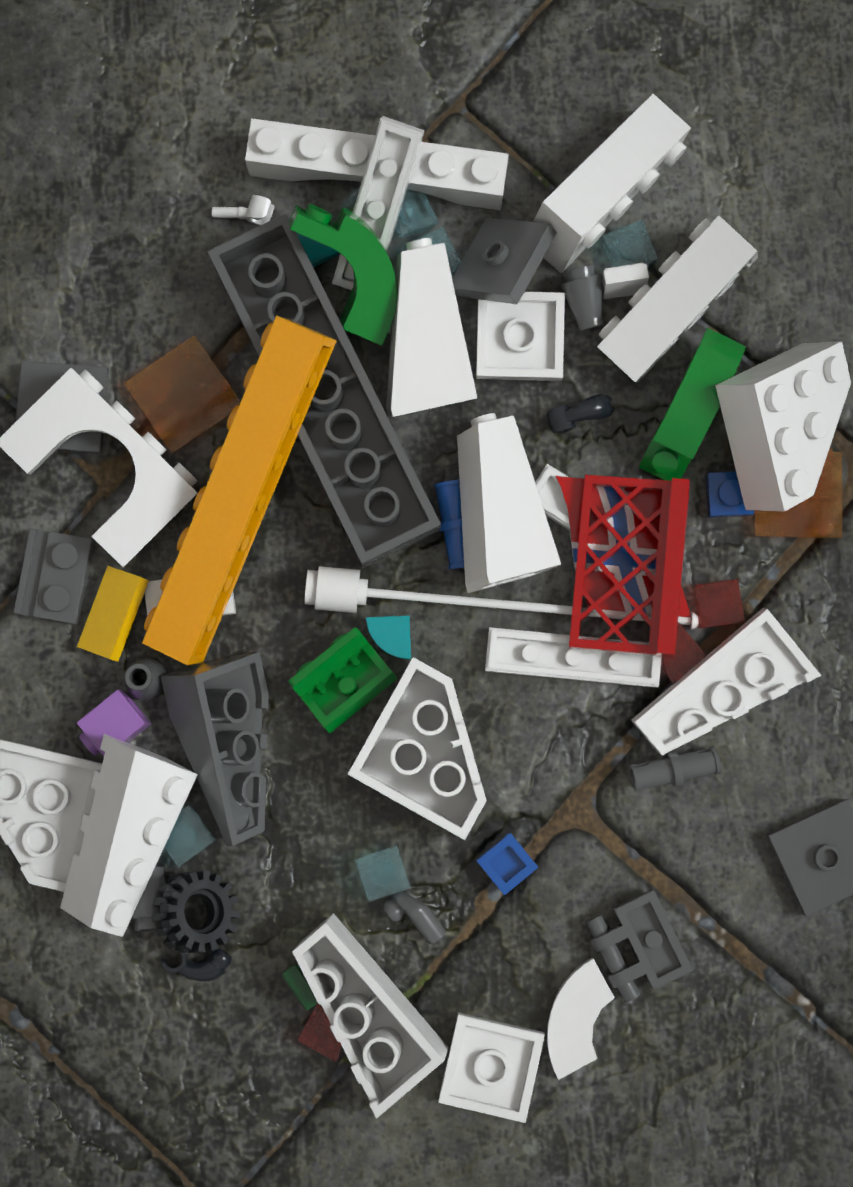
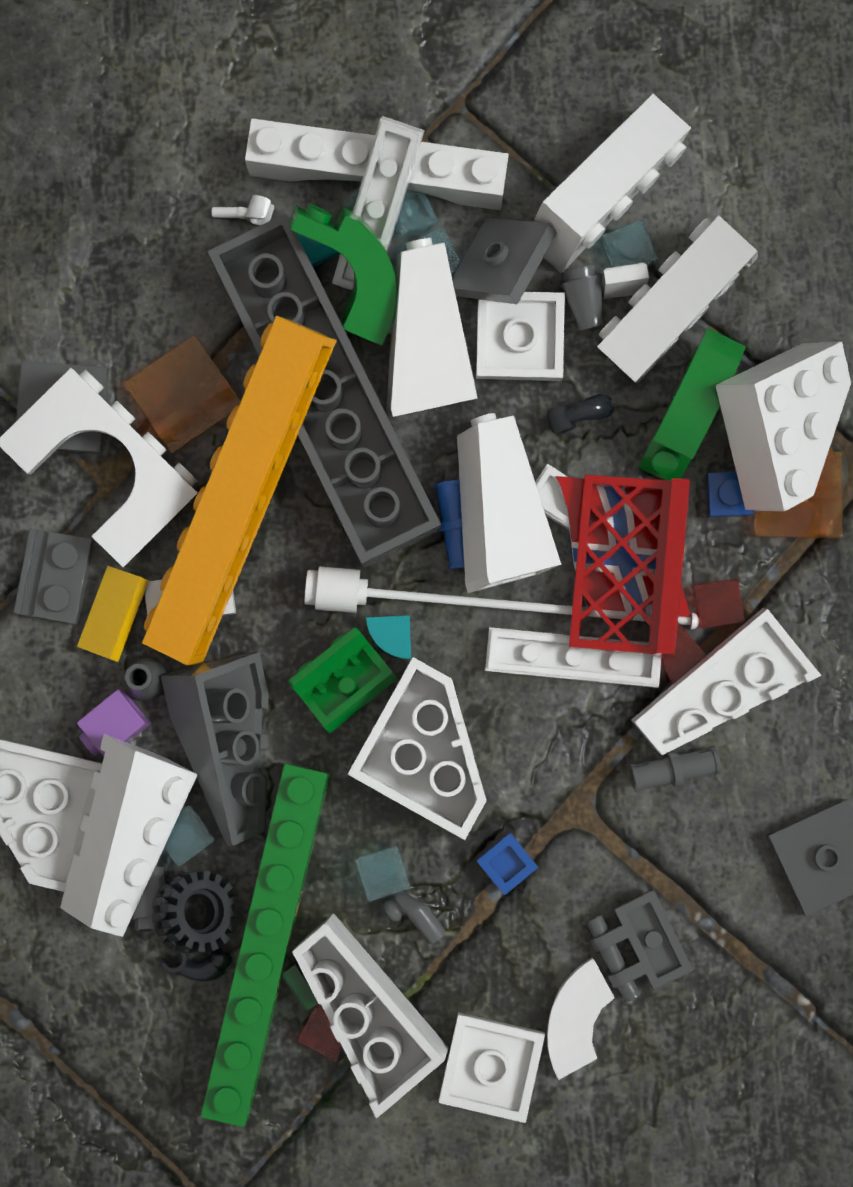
none -> green brick [201,763,330,1128]

